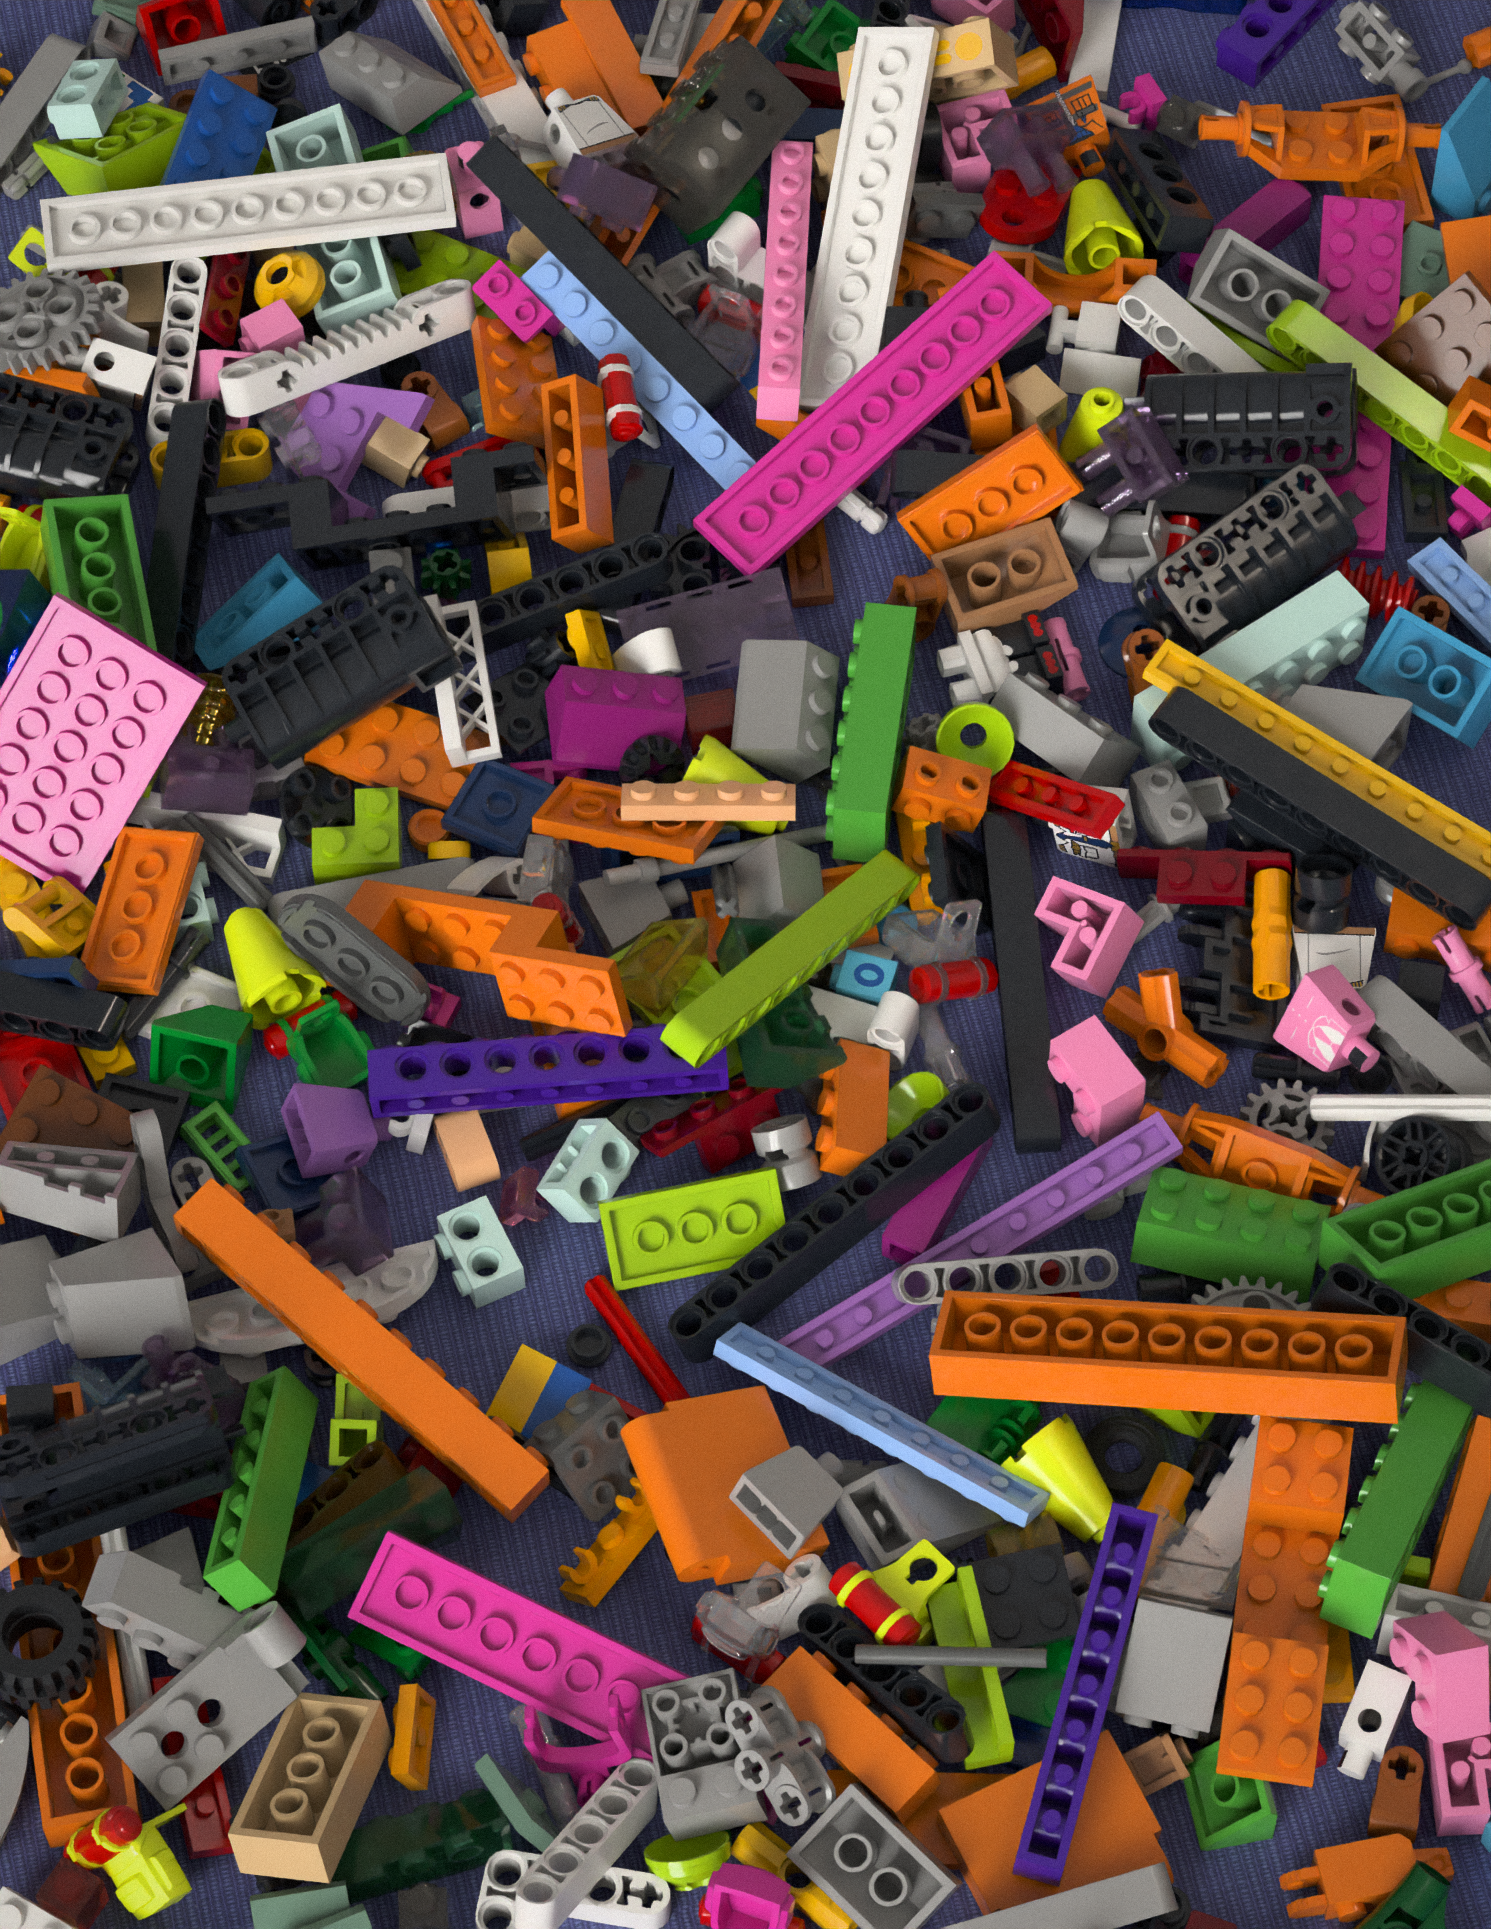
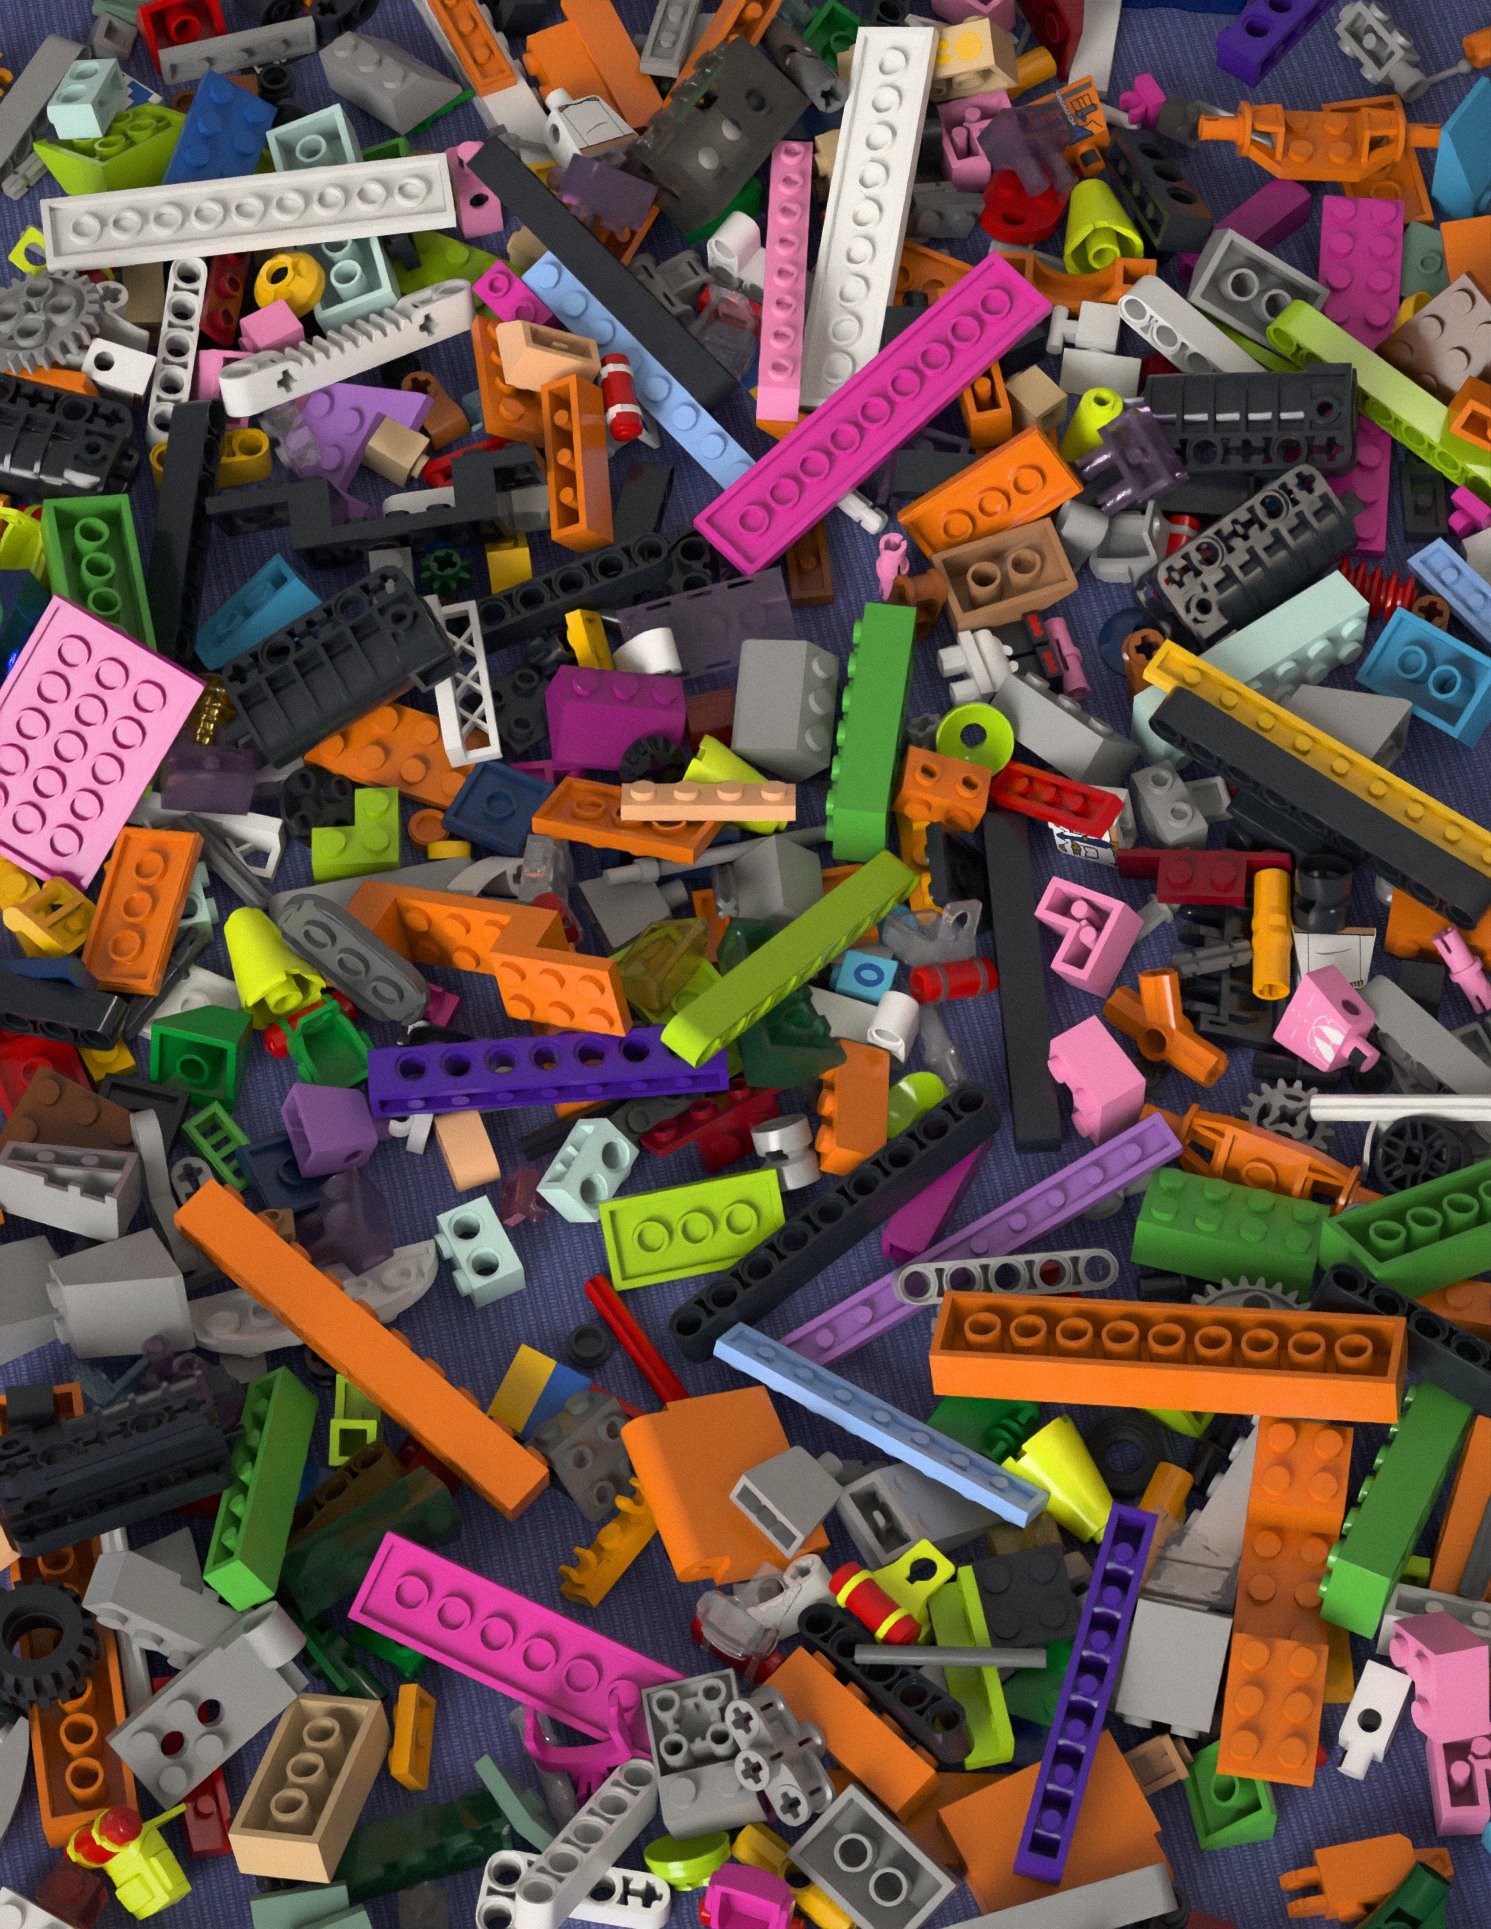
dark orange piece [1367,1746,1424,1844] -> none
none -> light nougat slope [495,320,601,393]
none -> dark grey piece [759,18,848,113]
none -> bright pink pin [876,533,909,601]
none -> dark grey axle [1169,938,1253,979]

